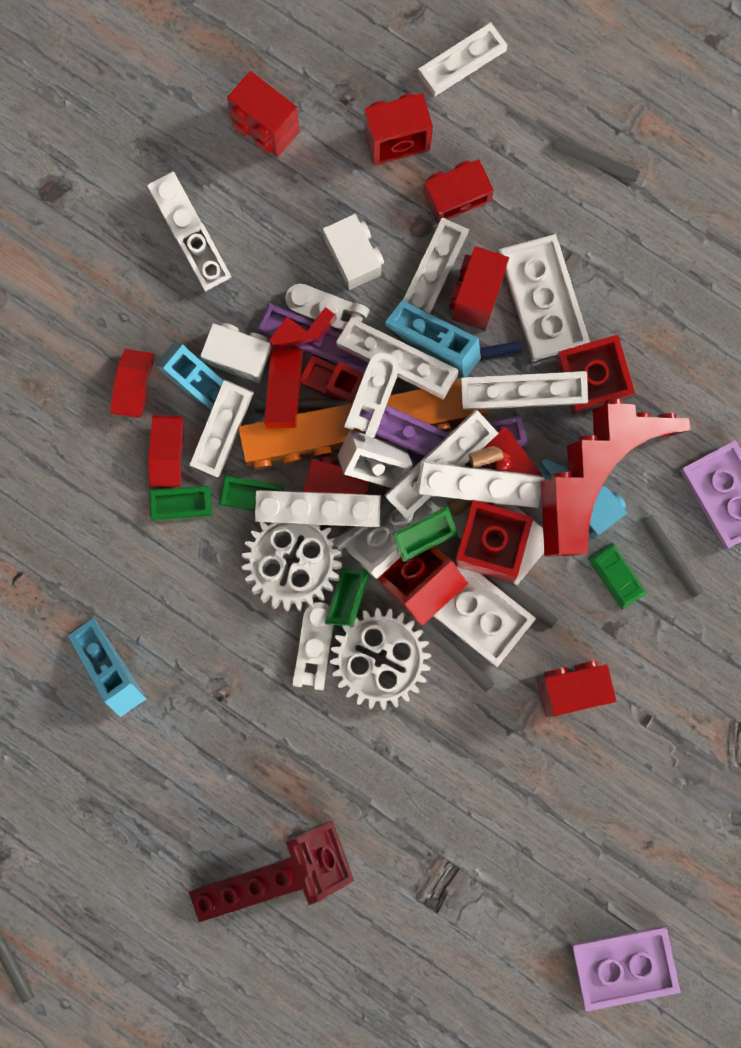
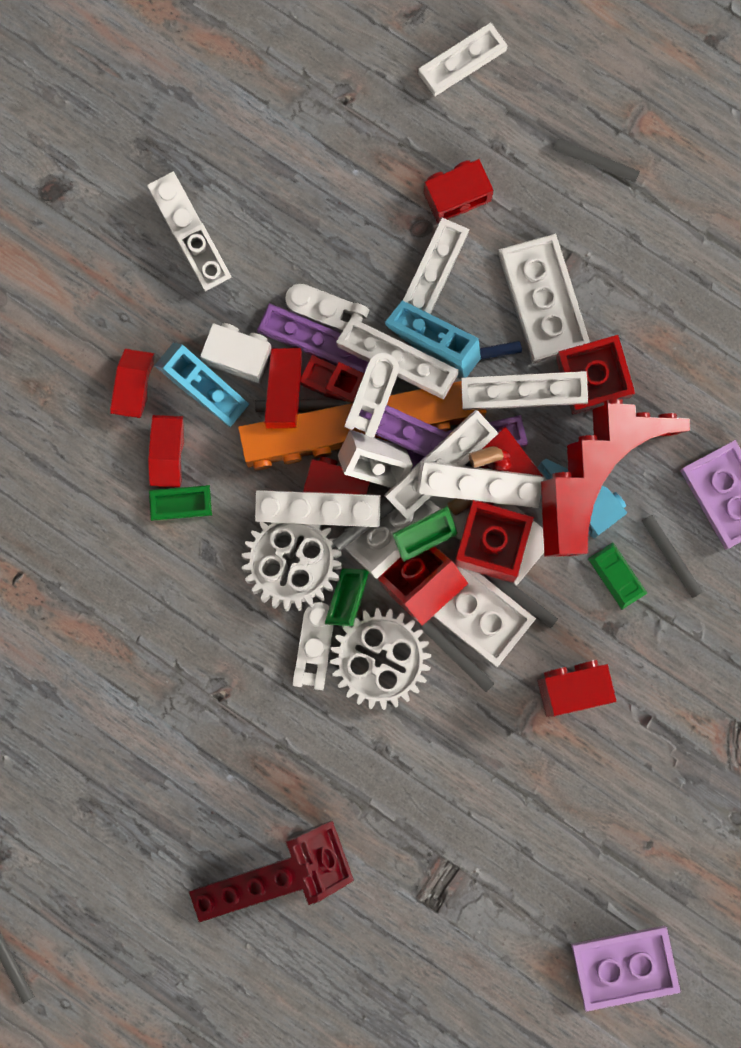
medium azure slope [68,618,146,717] -> none
white plate [190,380,254,477] -> none
green tile [219,475,285,511] -> none
red brick [227,70,300,158] -> none
red slope [269,307,337,348] -> none
white brick [323,214,384,290] -> none
red brick [364,93,433,166] -> none
red brick [449,246,510,331] -> none

